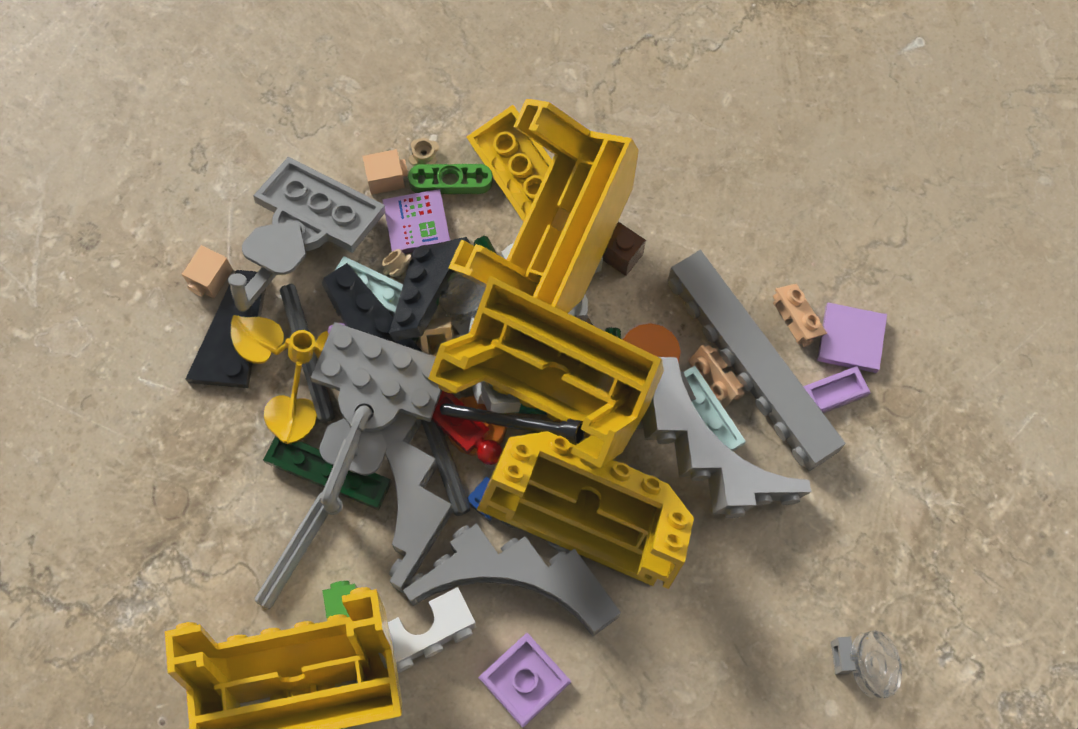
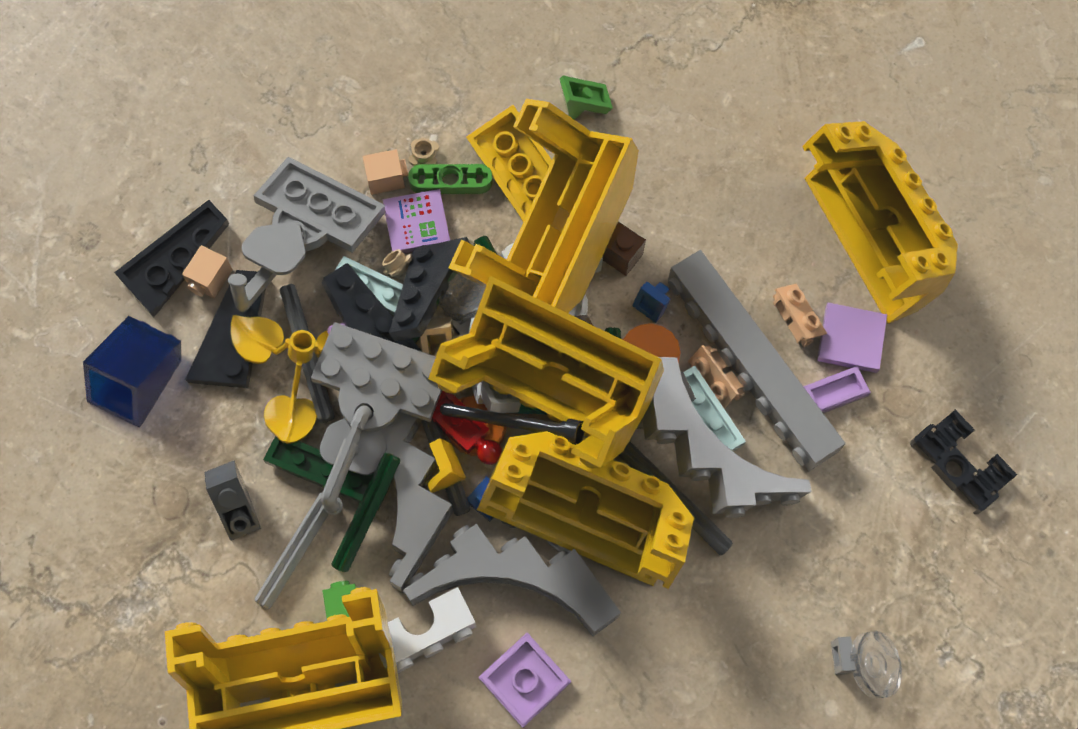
none -> clear blue slope [83,316,181,427]
none -> black wing [114,200,229,318]
none -> dark grey slope [204,460,261,541]
none -> dark green axle [331,452,400,572]
none -> yellow tile [427,438,466,493]
none -> bright green slope [560,75,613,120]
none -> dark grey axle [619,441,733,555]
none -> blue tile [632,282,671,323]
none -> yellow wedge [802,121,958,324]
none -> black piece [910,409,1017,514]

